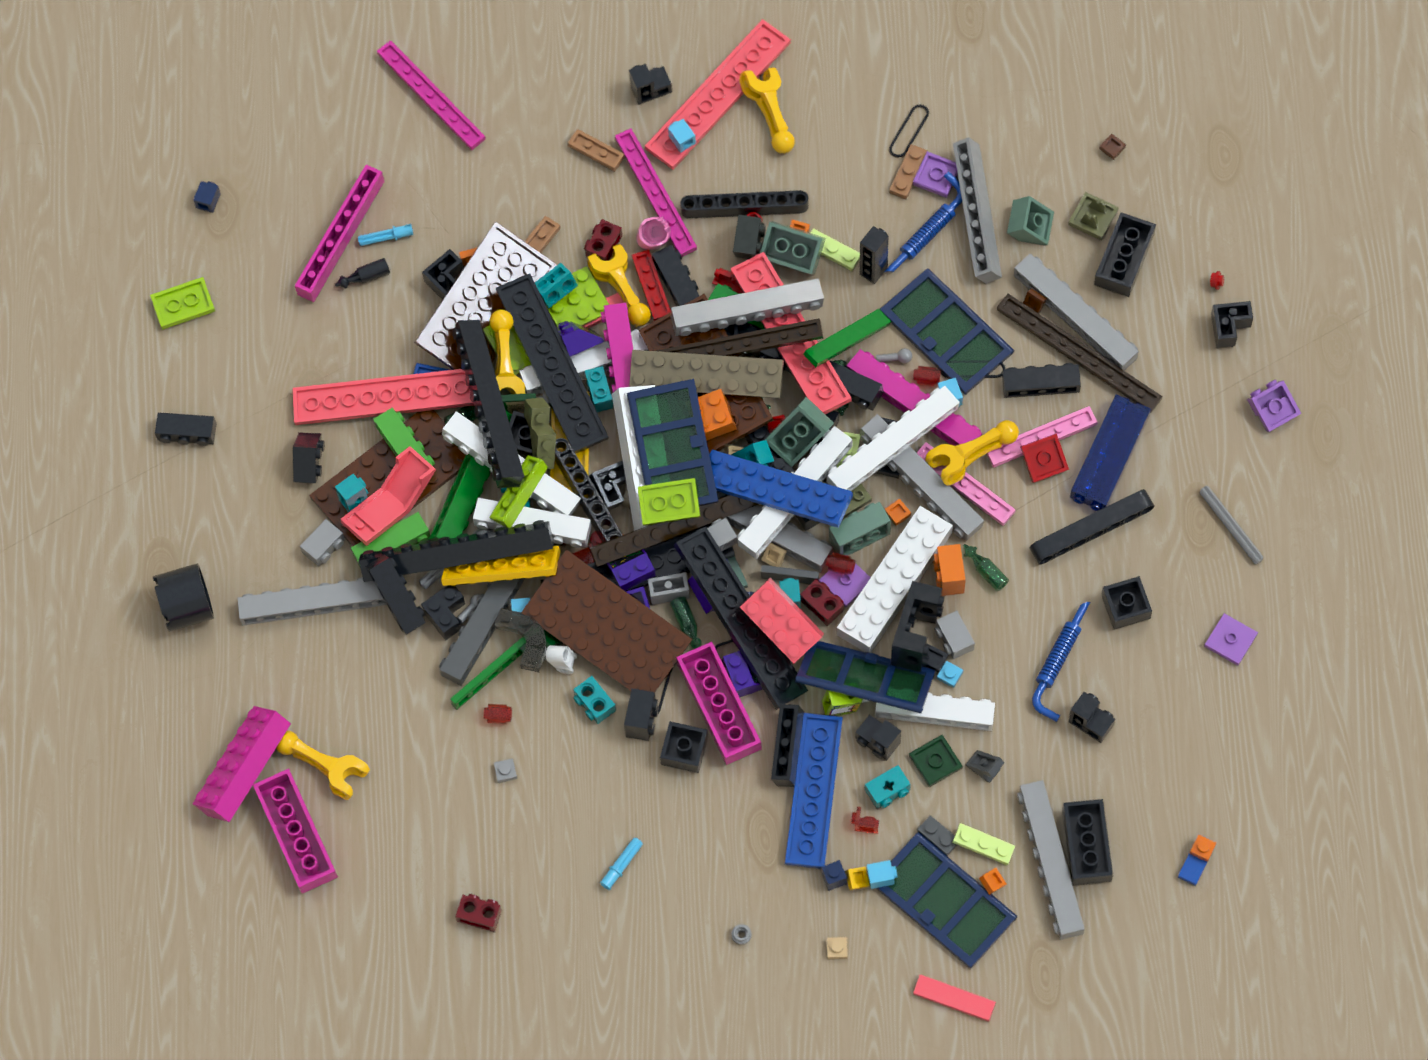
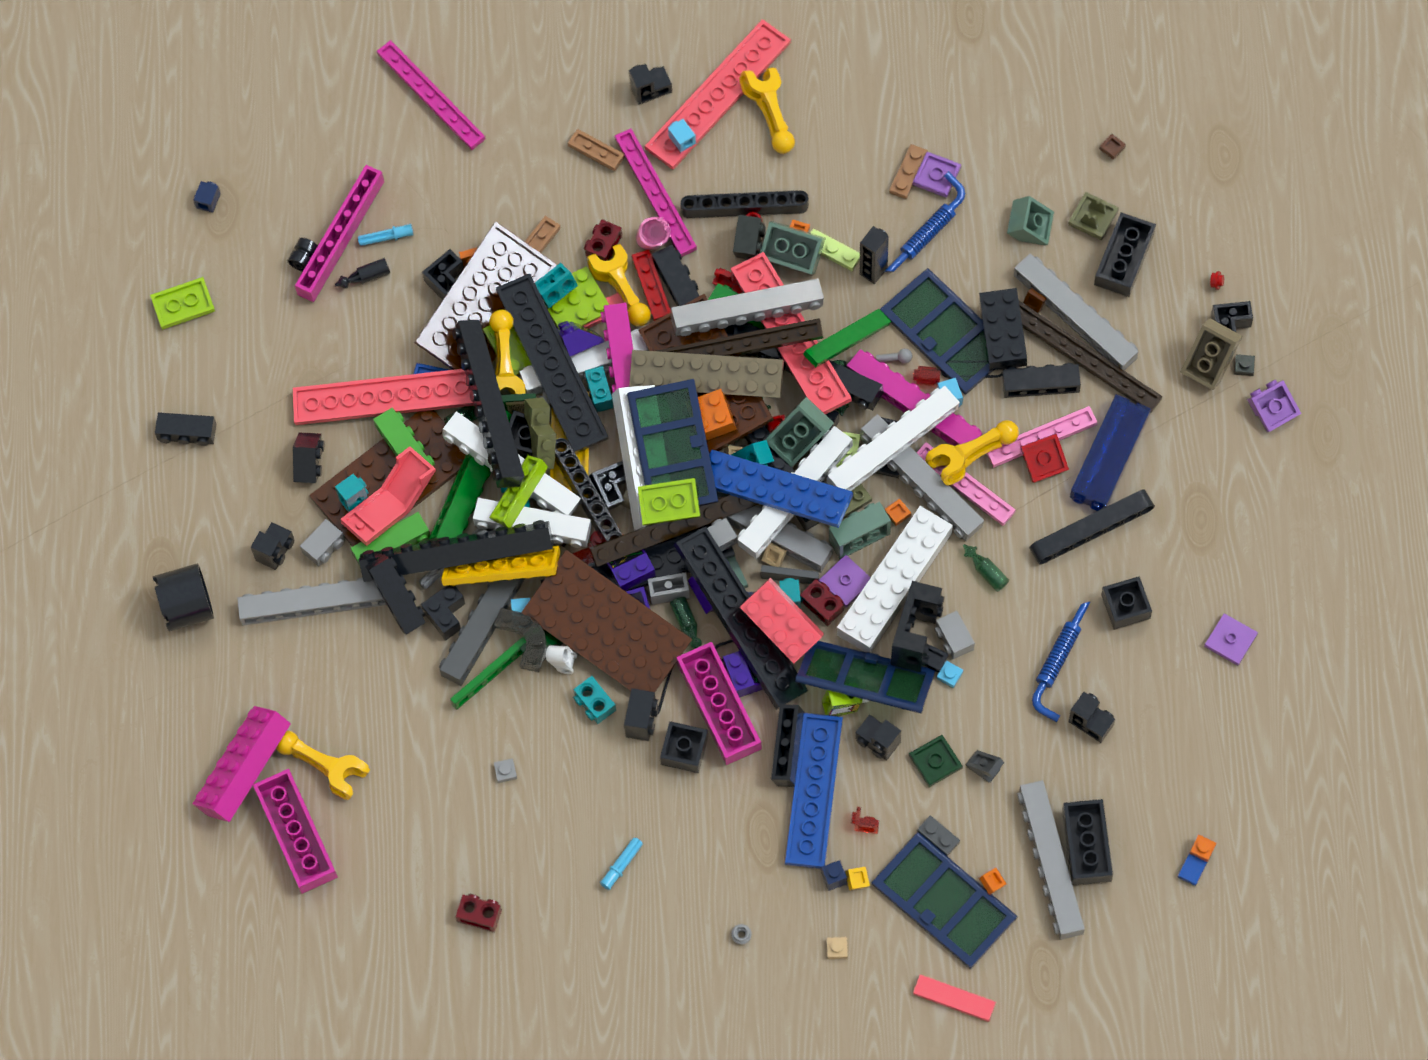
light grey bar [457,594,481,624] -> none
clear red brick [484,704,512,724] -> none
clear red brick [826,552,856,575] -> none
teal brick [865,765,911,809] -> none
medium azure brick [867,860,897,889] -> none
white brick [875,688,995,731] -> none
black piece [889,104,929,157] -> none
orange brick [933,544,966,596] -> none
yellowish green plate [952,823,1015,865] -> none
light grey brick [953,137,1002,284] -> none
light grey axle [1200,486,1263,564] -> none
none -> black brick [250,522,295,570]
none -> black wheel [287,237,318,272]
none -> black brick [979,288,1027,371]
none -> dark tan brick [1180,318,1243,390]
none -> pearl dark grey plate [1234,354,1255,376]

